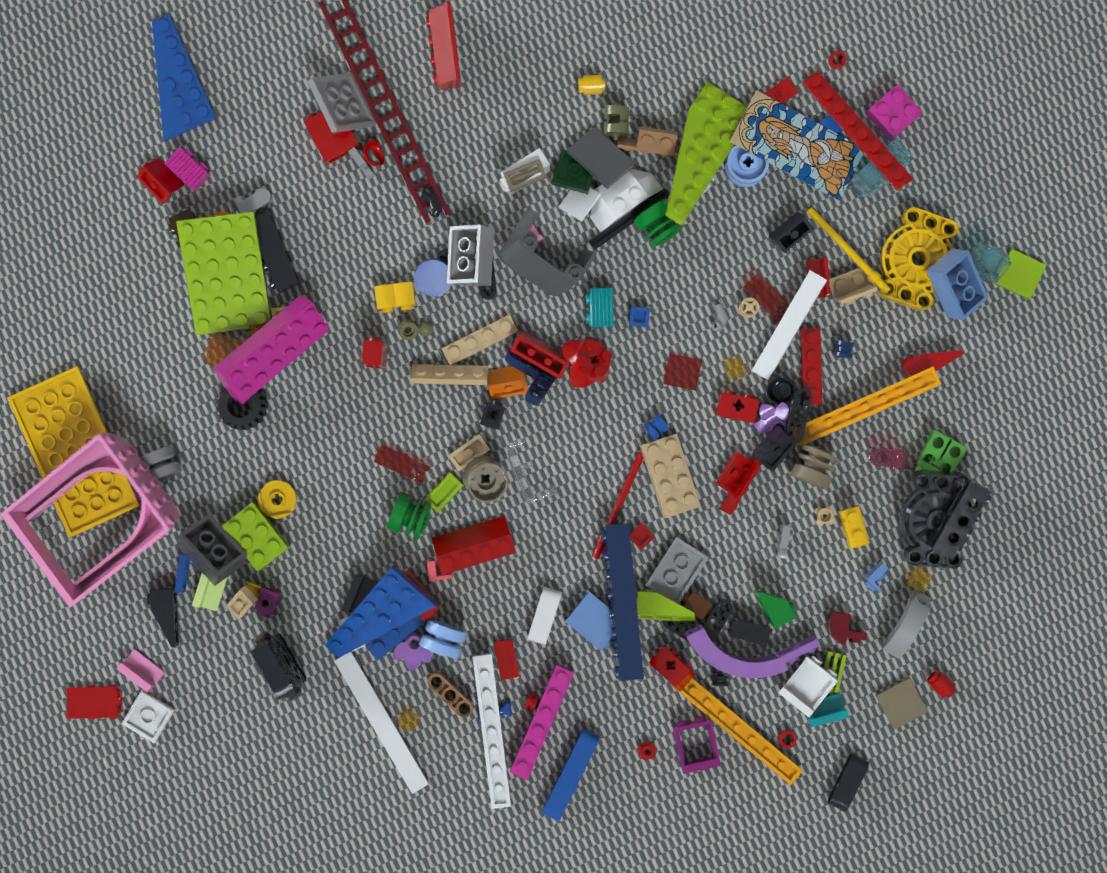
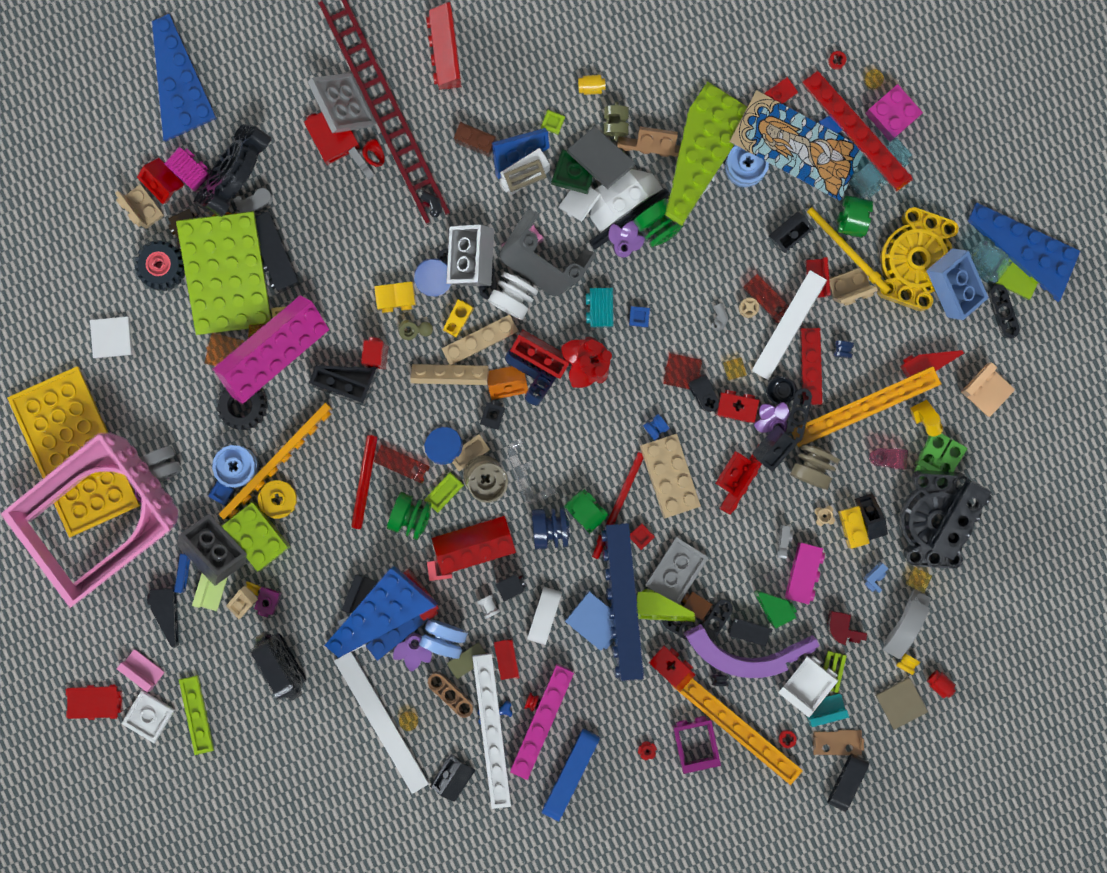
none -> white tile [90,317,133,358]
none -> tan bracket [115,184,165,229]
none -> black wheel [134,240,185,291]
none -> lime tile [179,675,215,755]
none -> black piece [193,124,271,217]
none -> blue tile [208,480,235,506]
none -> light blue wheel [212,445,259,488]
none -> light orange plate [218,403,333,520]
none -> black wedge [309,365,378,407]
none -> red axle [351,435,378,529]
none -> blue tile [424,427,463,465]
none -> black panel [430,754,475,802]
none -> yellow leg [443,299,475,338]
none -> olive tile [446,642,487,679]
none -> copper brick [454,122,497,157]
none -> white bush [477,595,501,619]
none -> white wheel [488,272,538,320]
none -> blue wing [492,128,550,179]
none -> black brick [495,573,527,602]
none -> dark blue wheel [532,507,570,550]
none -> lime tile [541,110,565,135]
none -> green brick [564,489,609,534]
none -> medium lavender plate [609,221,645,258]
none -> black piece [688,374,719,412]
none -> dark pink brick [784,542,825,604]
none -> medium nougat piece [813,730,864,755]
none -> green brick [837,195,873,238]
none -> black slope [854,493,888,540]
none -> clear yellow tile [864,69,884,90]
none -> yellow wheel [896,654,920,675]
none -> yellow leg [910,400,943,436]
none -> light nougat bracket [961,362,1015,417]
none -> blue wing [968,203,1080,302]
none -> black beam [988,285,1020,339]

